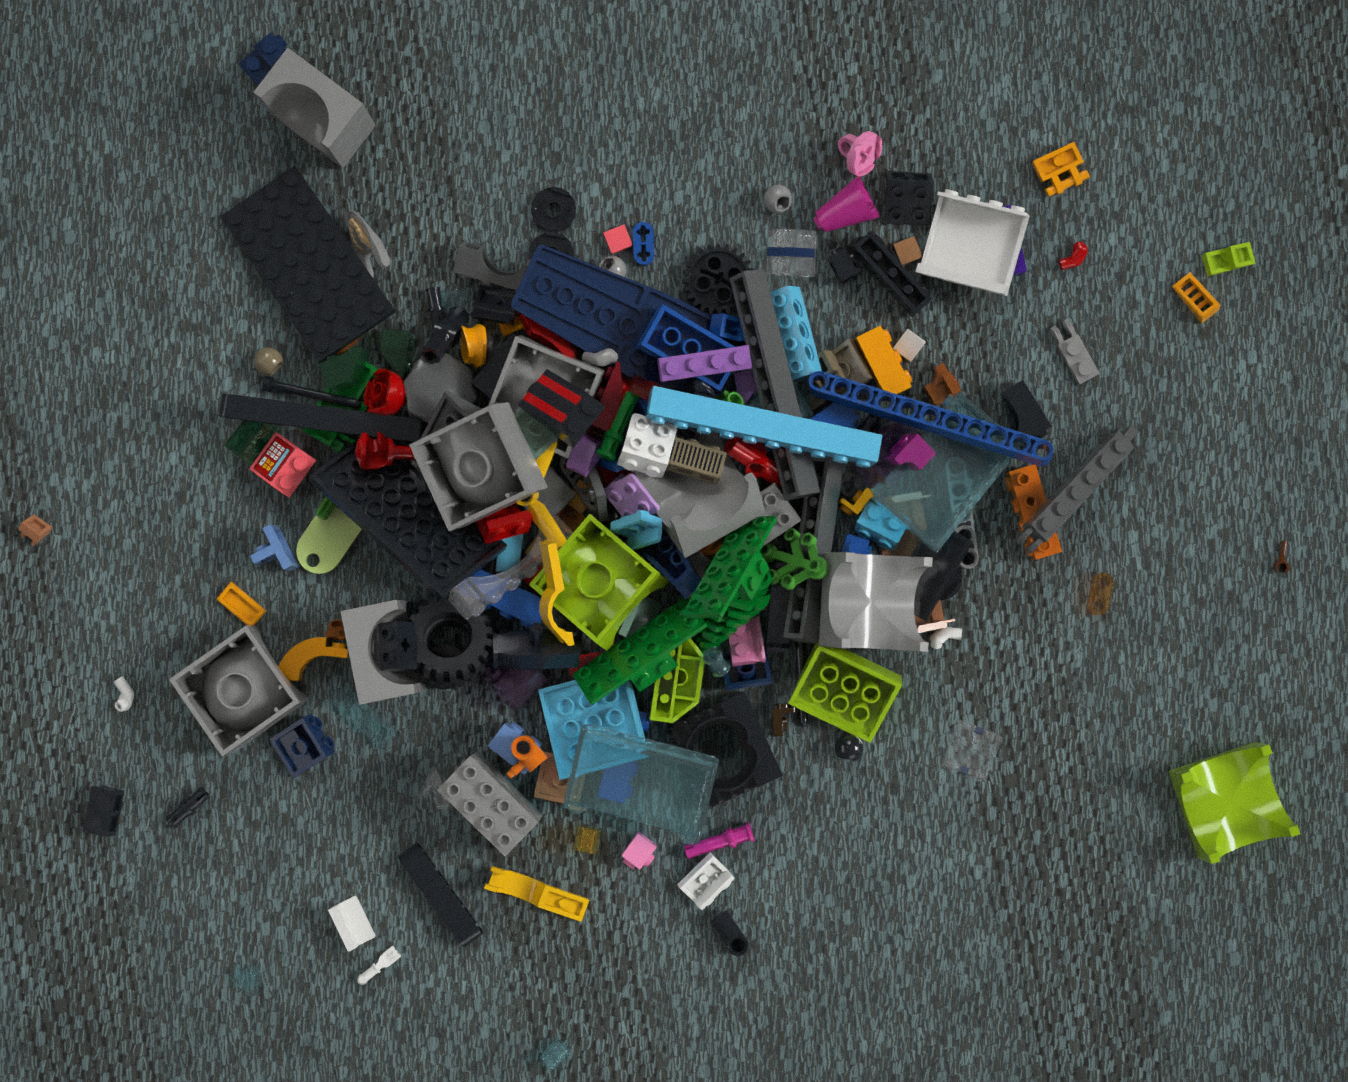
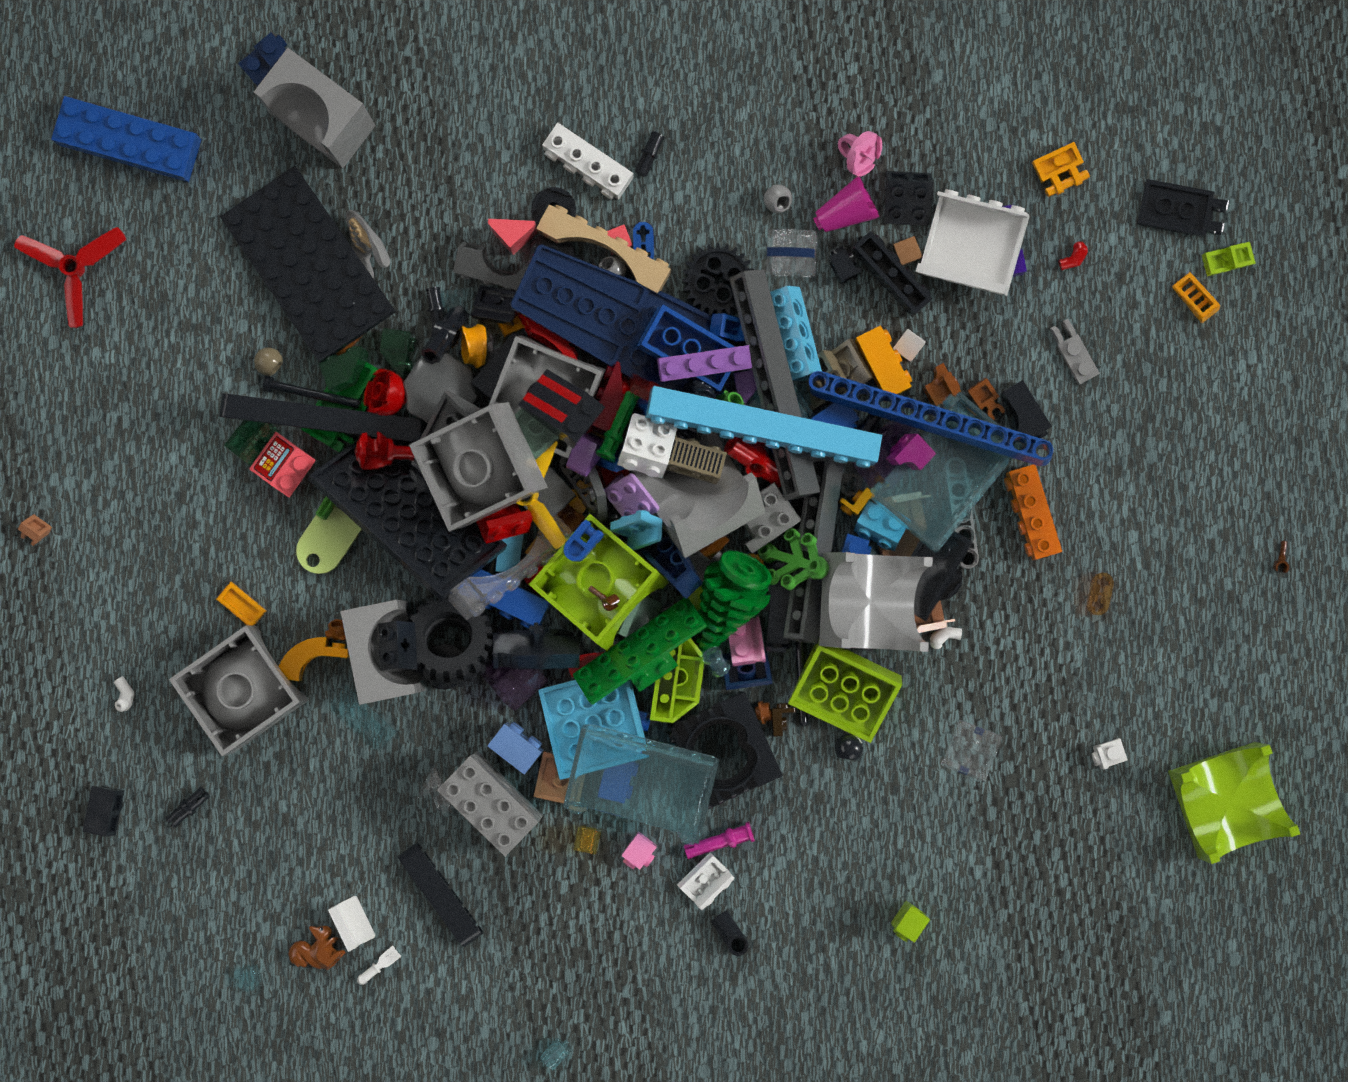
medium blue bracket [250,524,299,571] -> none
dark blue plate [269,713,335,778] -> none
yellow piece [484,866,589,922] -> none
orange piece [507,735,548,778] -> none
yellow piece [539,540,574,646] -> none
light grey arm [582,348,618,366] -> none
green bracket [682,516,777,618] -> none
dark grey hinge [1015,425,1138,554] -> none
none -> red piece [14,227,126,328]
none -> blue brick [51,96,202,183]
none -> dark orange animal [289,926,346,970]
none -> coral slope [488,219,537,255]
none -> tan arch [536,204,671,294]
none -> white brick [542,123,634,200]
none -> blue plate [563,519,604,562]
none -> reddish brown hand [588,585,620,611]
none -> black axle [635,131,665,177]
none -> dark orange plate [755,701,772,724]
none -> lime brick [891,901,930,943]
none -> dark orange plate [966,378,1005,420]
none -> white bracket [1092,738,1128,770]
none -> black tile [1137,179,1229,238]

